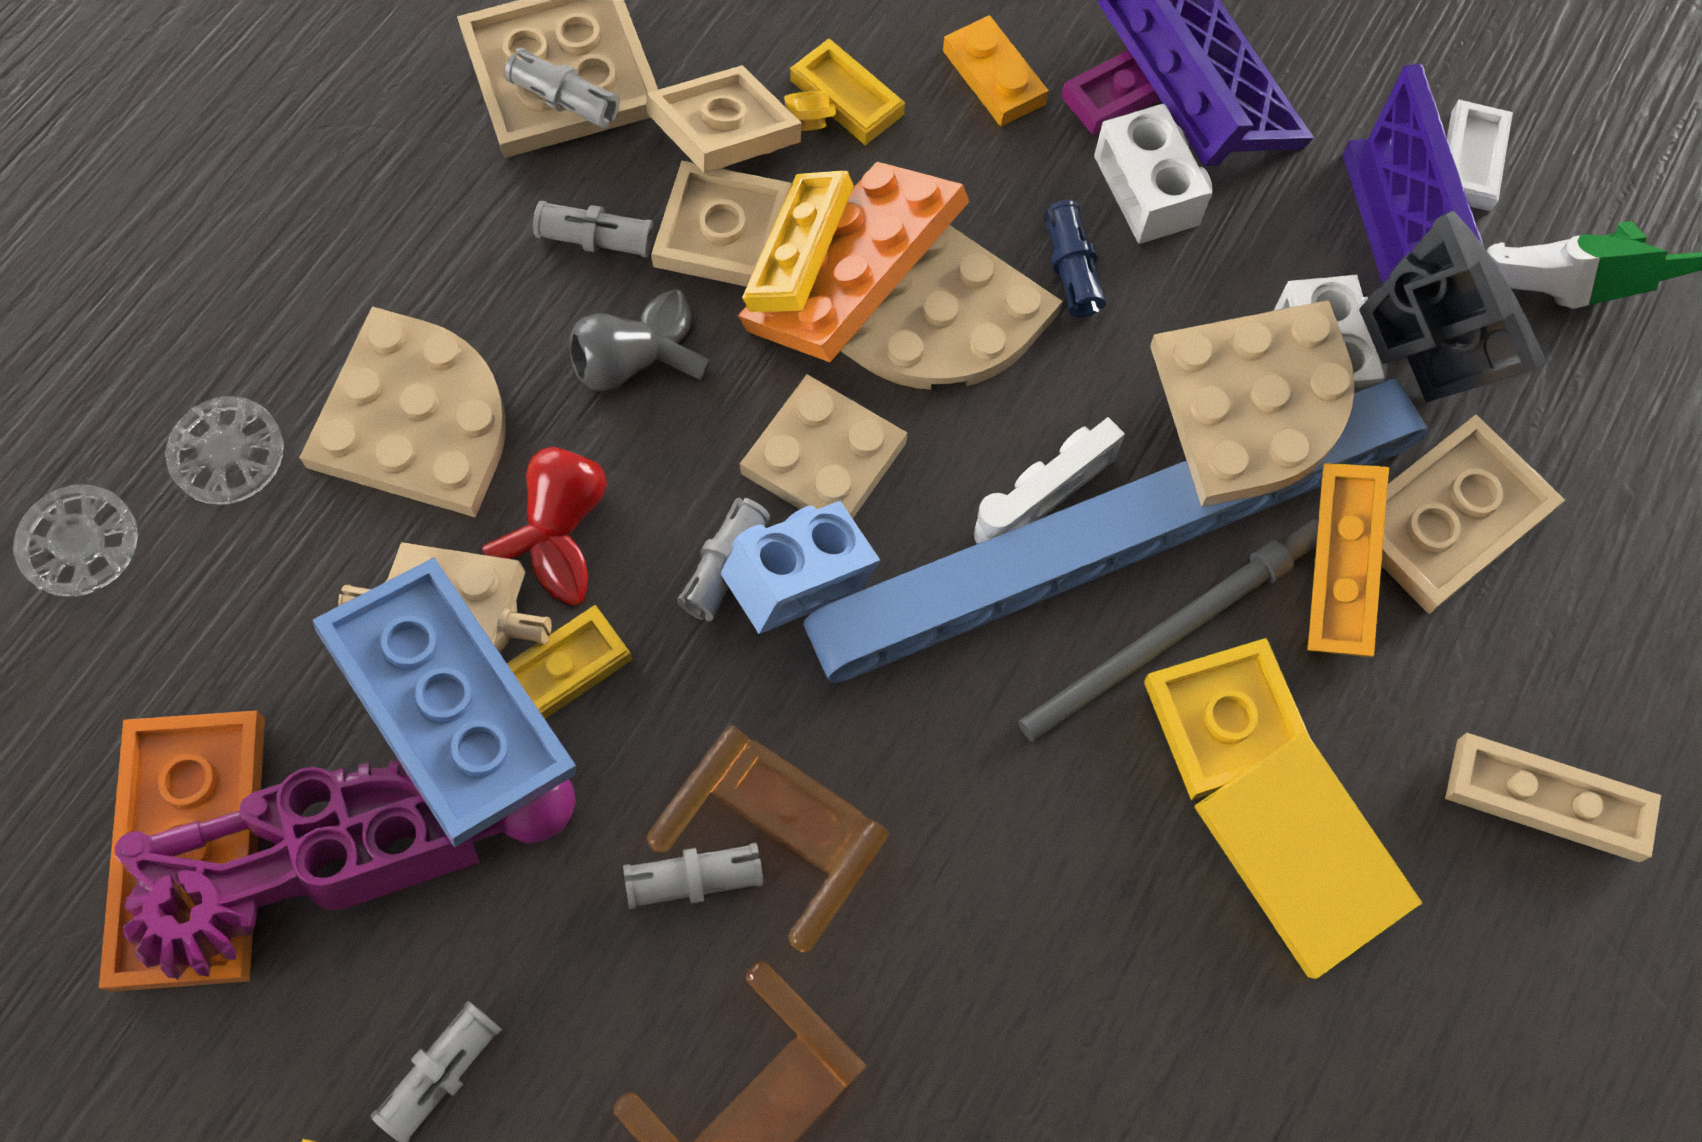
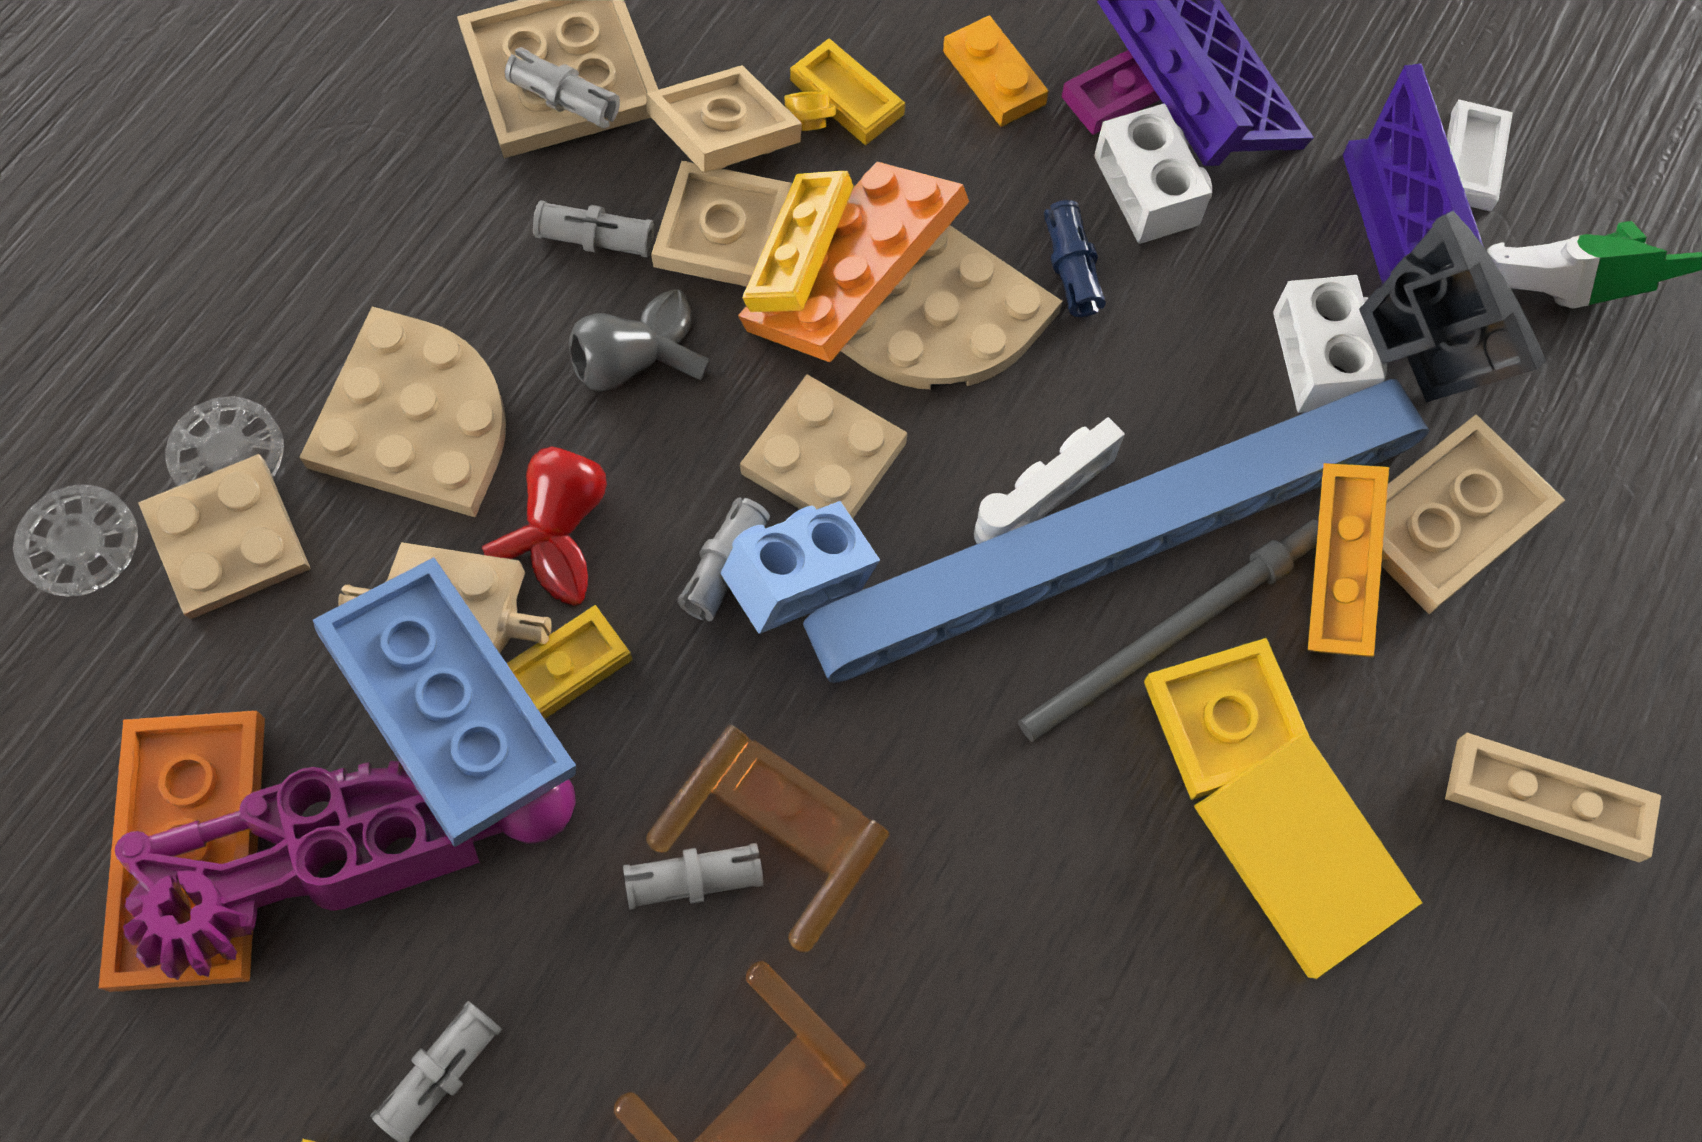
tan plate [1150,300,1354,507] -> none
none -> tan plate [138,454,311,619]

